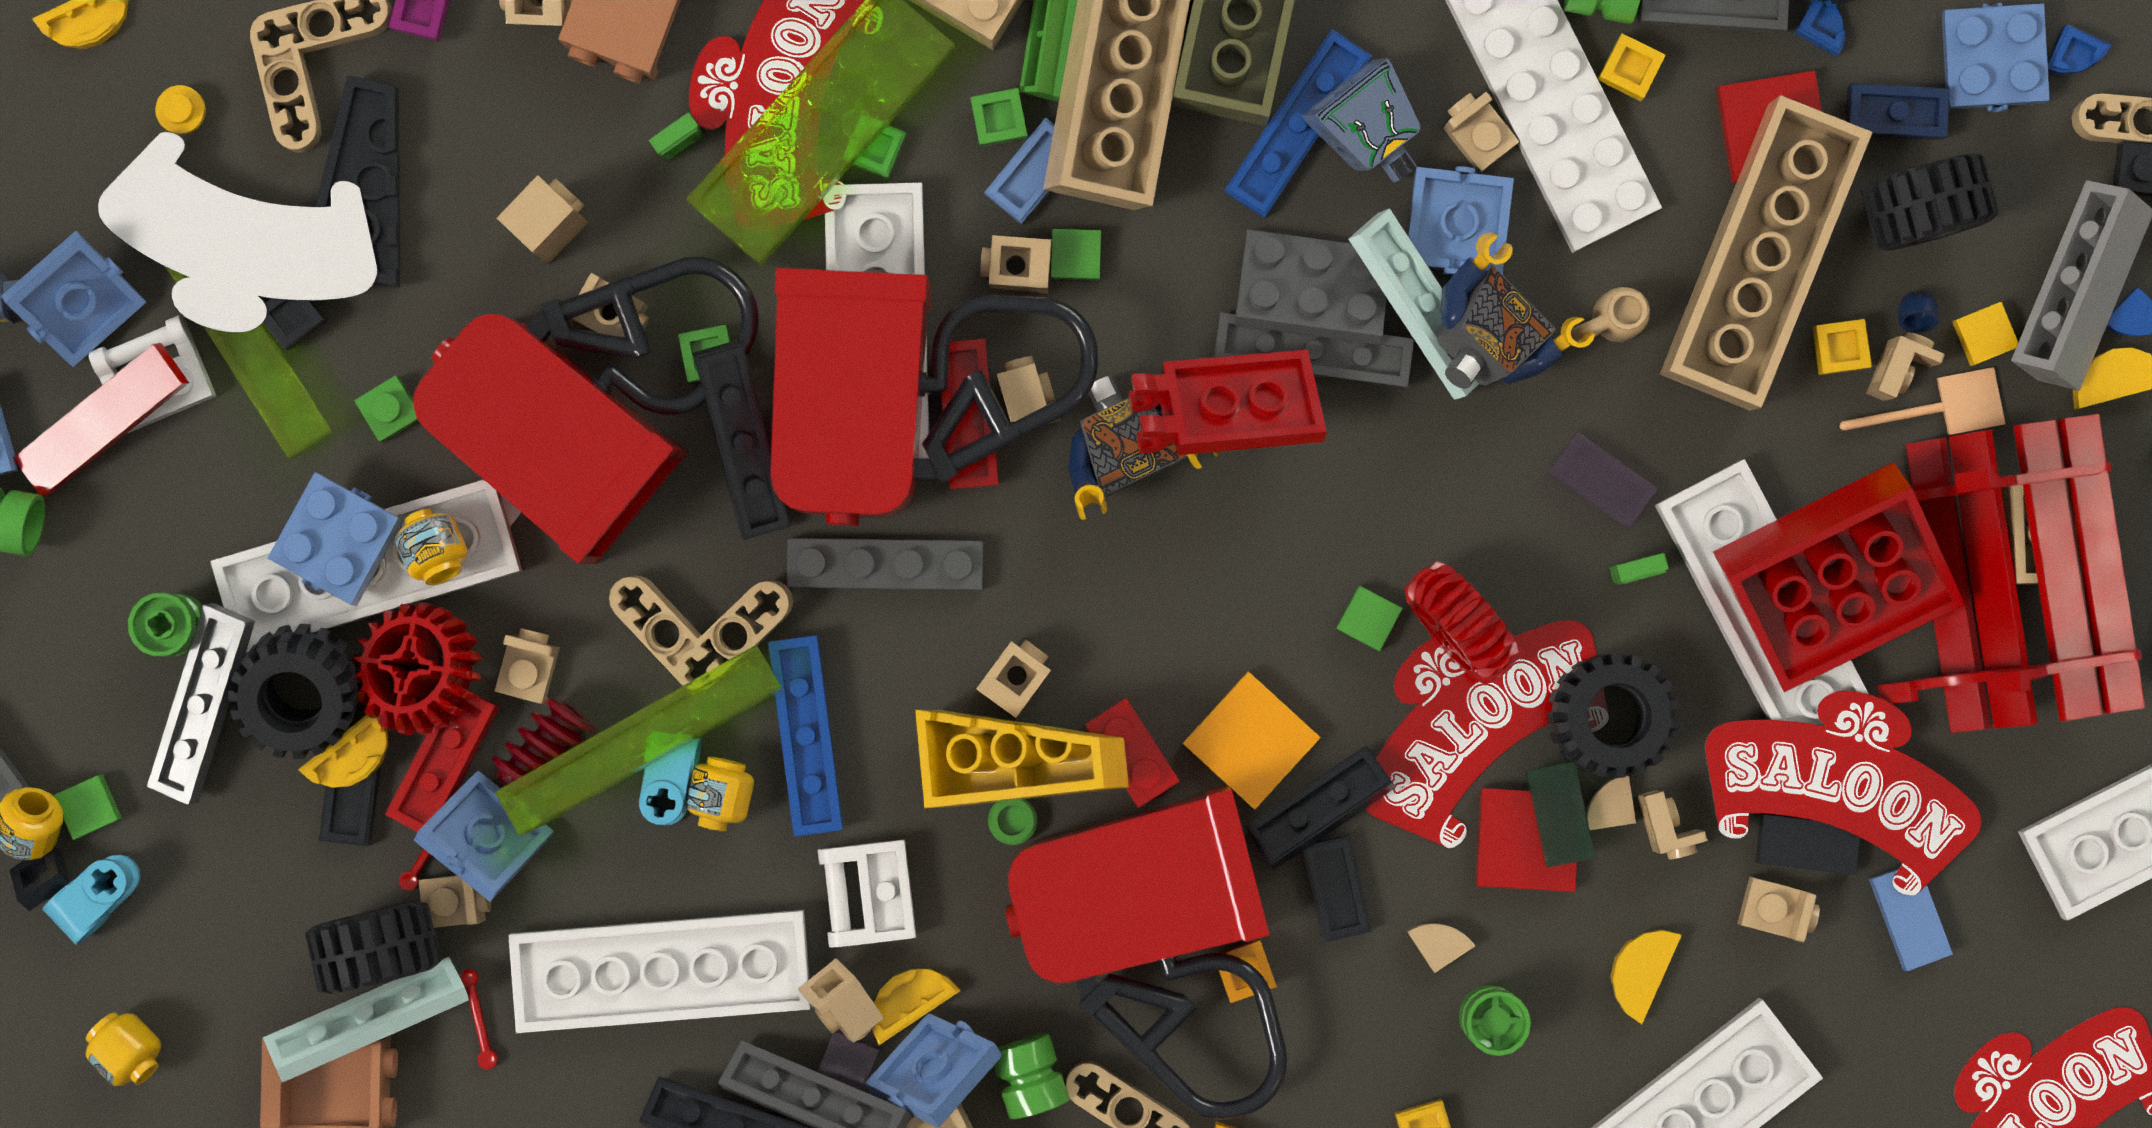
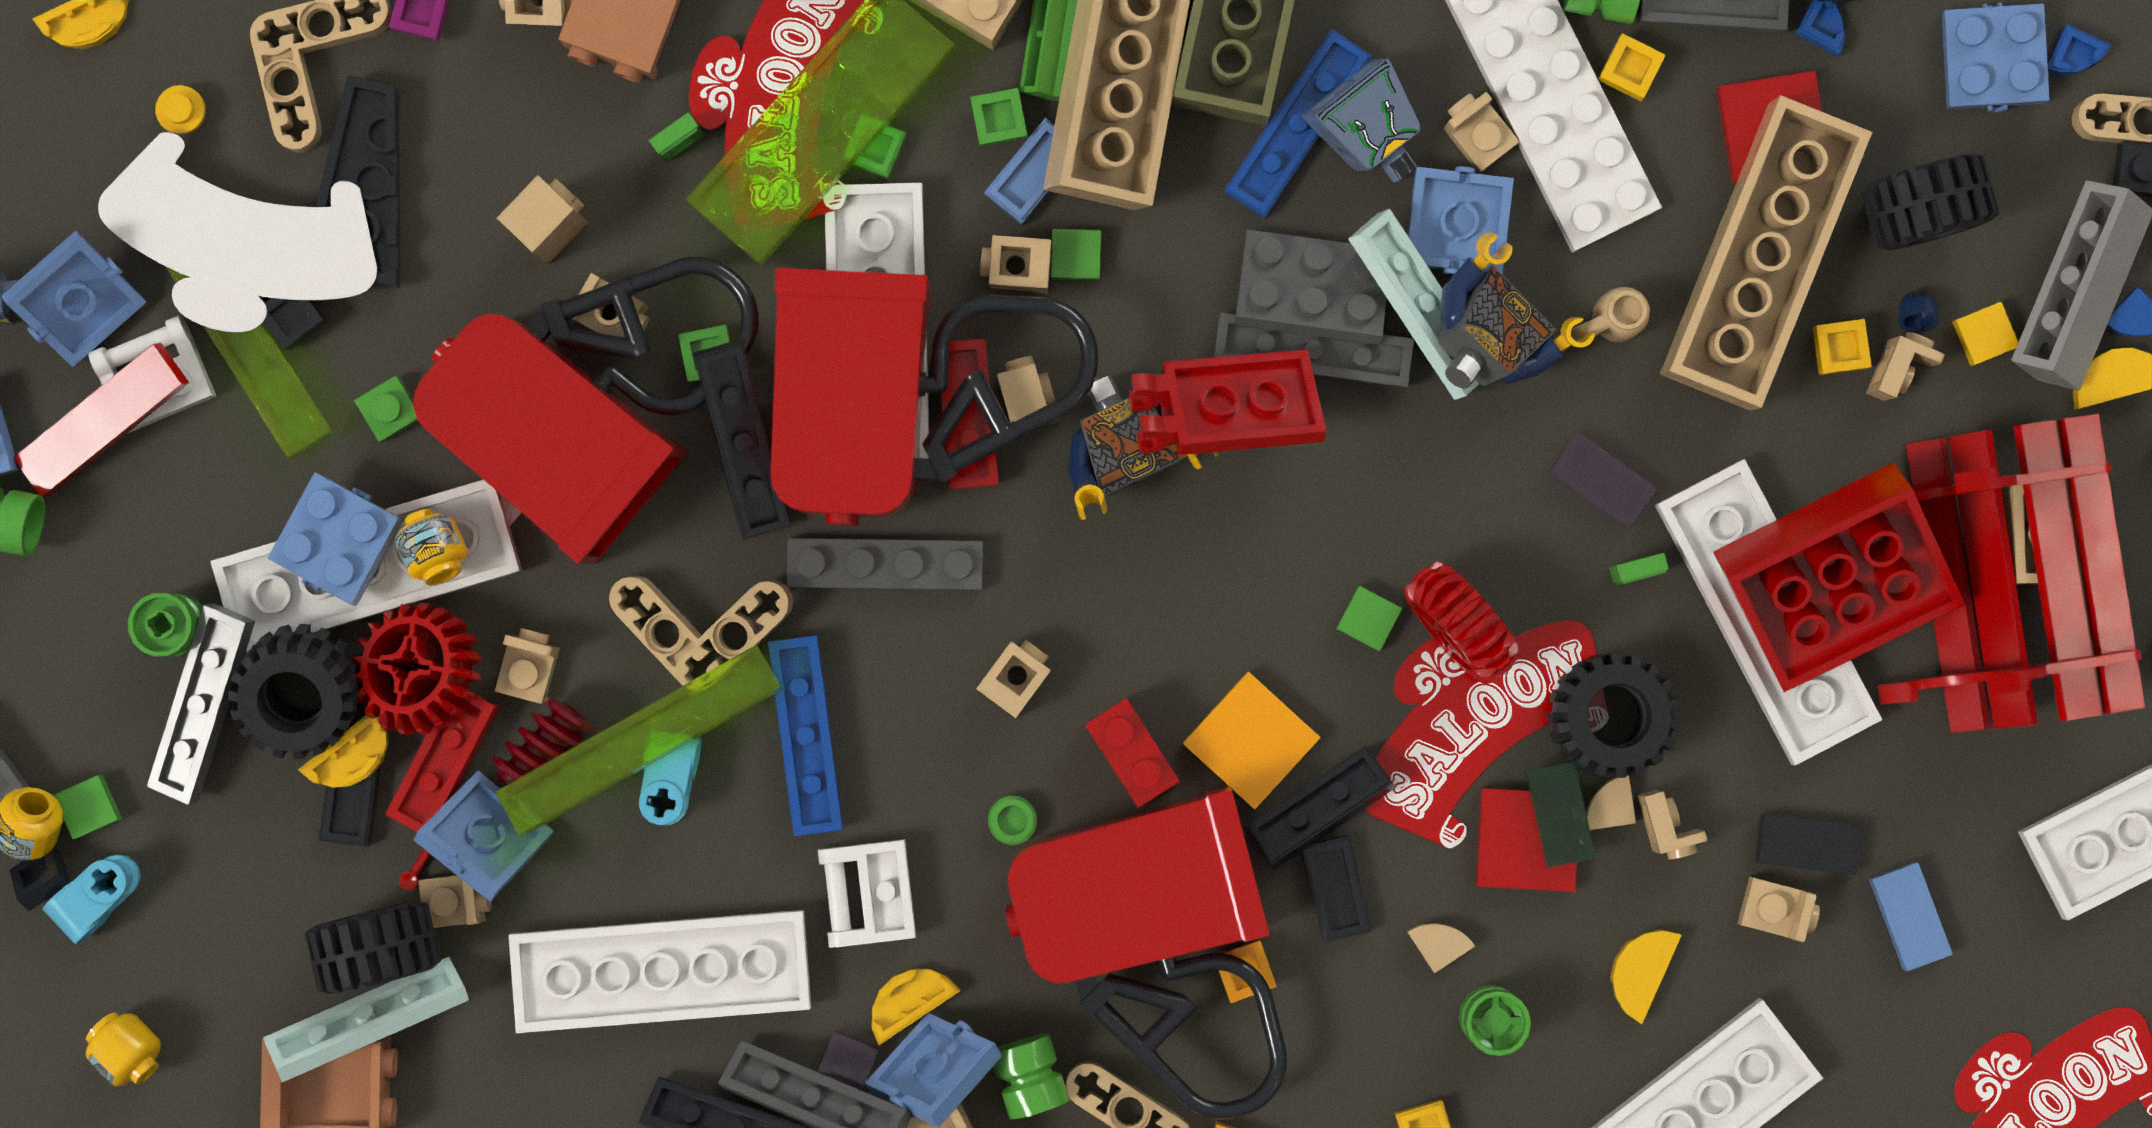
red hinge [459,969,498,1070] -> none
yellow head [685,756,754,831] -> none
tan brick [798,959,884,1043] -> none
yellow wedge [915,710,1129,808] -> none
red sticker [1705,691,1981,895] -> none
light nougat piece [1839,367,2006,435] -> none
dark blue plate [1846,83,1950,140] -> none

